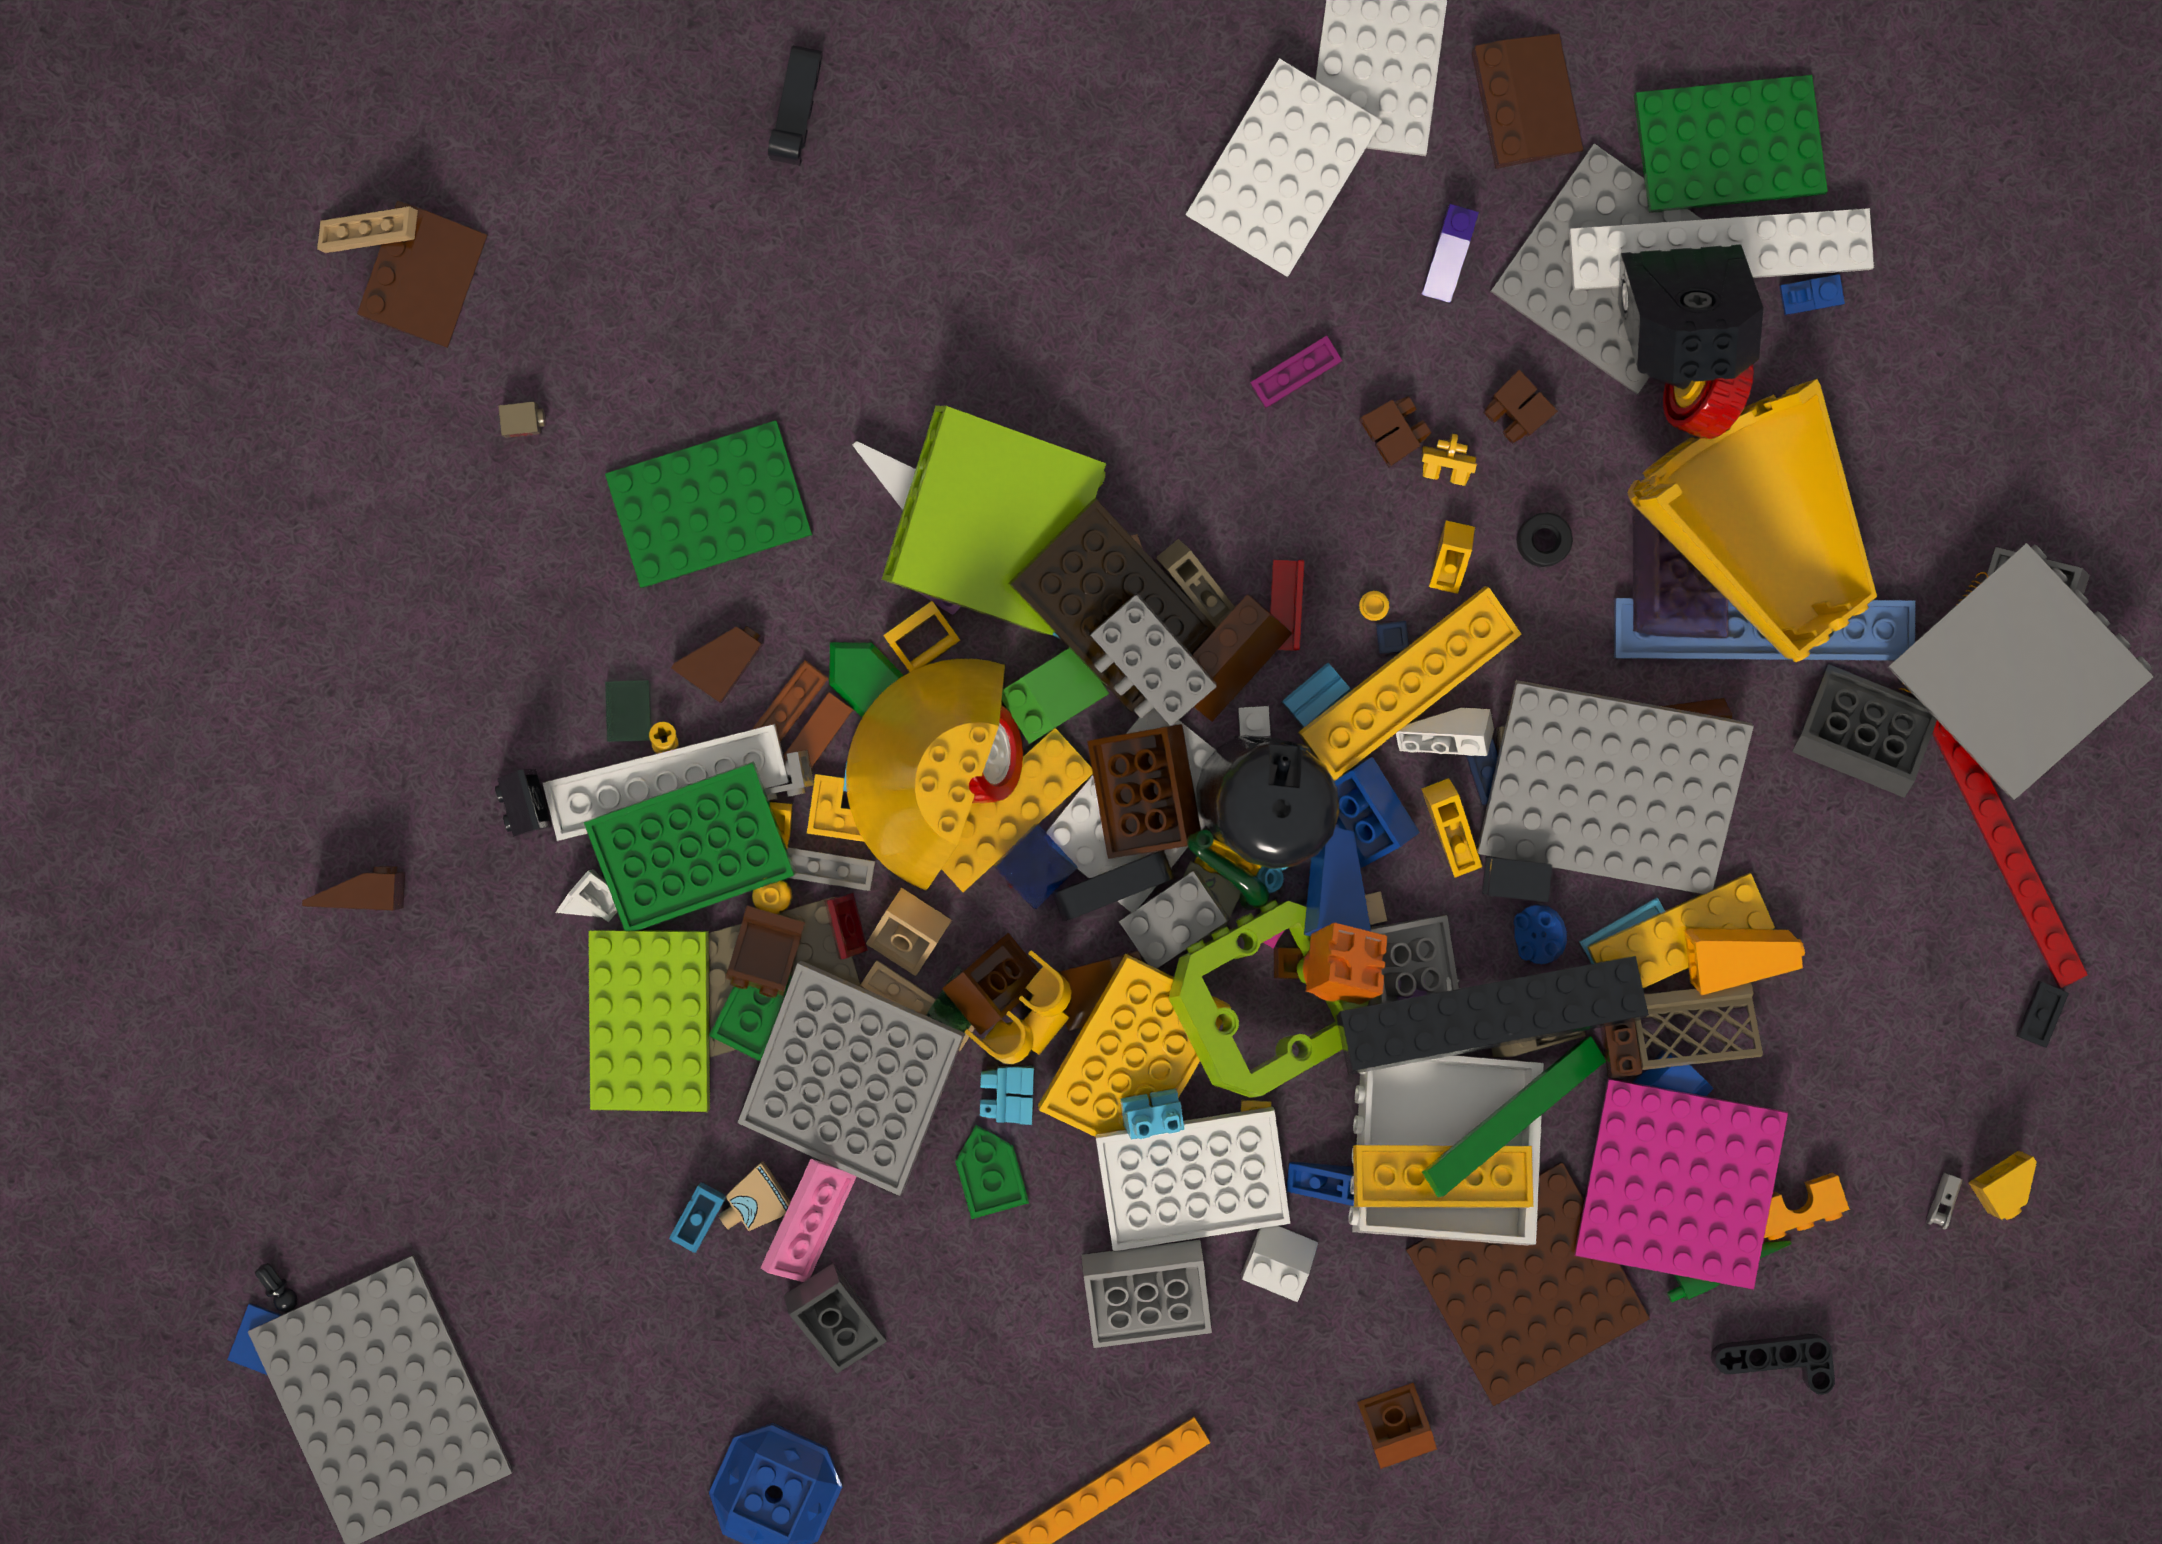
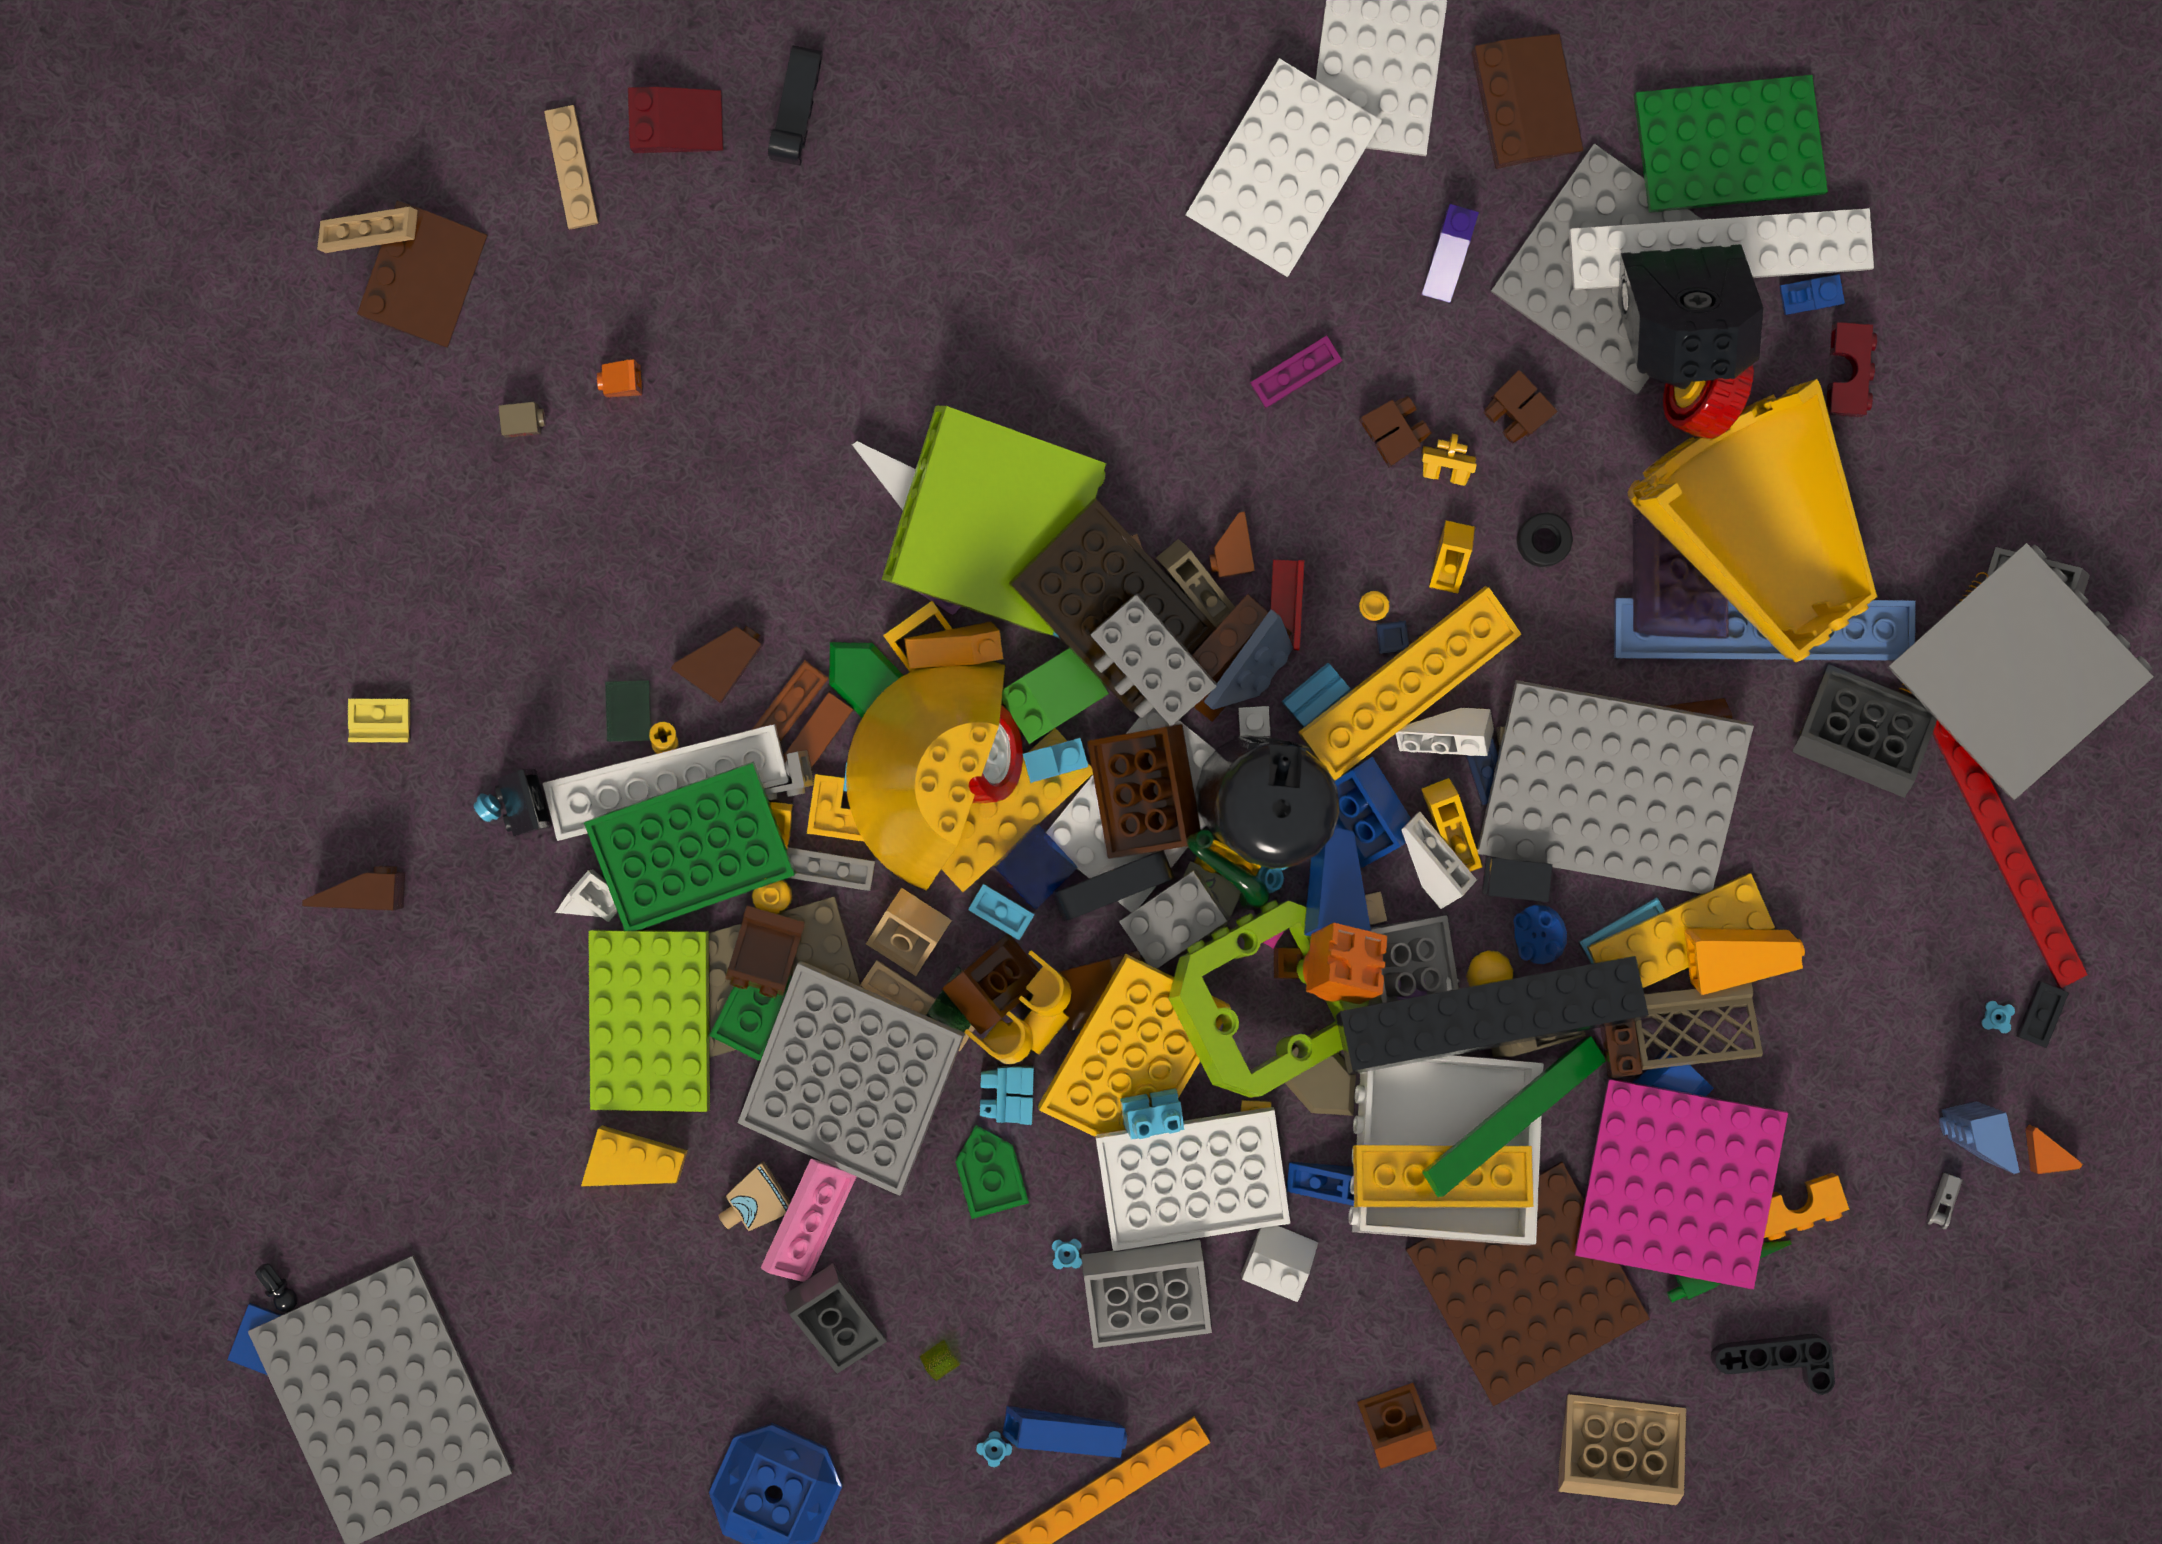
green plate [605,420,812,588] -> none
dark azure brick [669,1182,726,1253] -> none
dark red slope [824,893,868,959] -> none
yellow slope [1968,1151,2037,1220] -> none
none -> light yellow plate [348,699,410,742]
none -> medium azure plate [473,793,501,822]
none -> tan plate [544,105,599,230]
none -> yellow wedge [581,1125,688,1186]
none -> orange slope [597,359,642,397]
none -> dark red slope [628,87,723,153]
none -> light orange slope [904,622,1003,668]
none -> clear neon green slope [919,1340,961,1381]
none -> medium azure plate [968,884,1035,940]
none -> medium azure plate [976,1431,1012,1467]
none -> blue slope [1002,1406,1127,1458]
none -> medium azure slope [1023,738,1088,783]
none -> medium azure plate [1052,1239,1082,1269]
none -> sand blue wing [1204,610,1293,710]
none -> dark orange slope [1209,512,1255,578]
none -> dark tan tile [1285,1029,1356,1116]
none -> white slope [1401,811,1477,909]
none -> yellow hair [1466,951,1513,987]
none -> tan slope [1558,1394,1686,1505]
none -> dark red arch [1826,322,1877,417]
none -> medium blue slope [1939,1101,2020,1174]
none -> medium azure plate [1982,1001,2015,1033]
none -> orange slope [2025,1125,2083,1174]

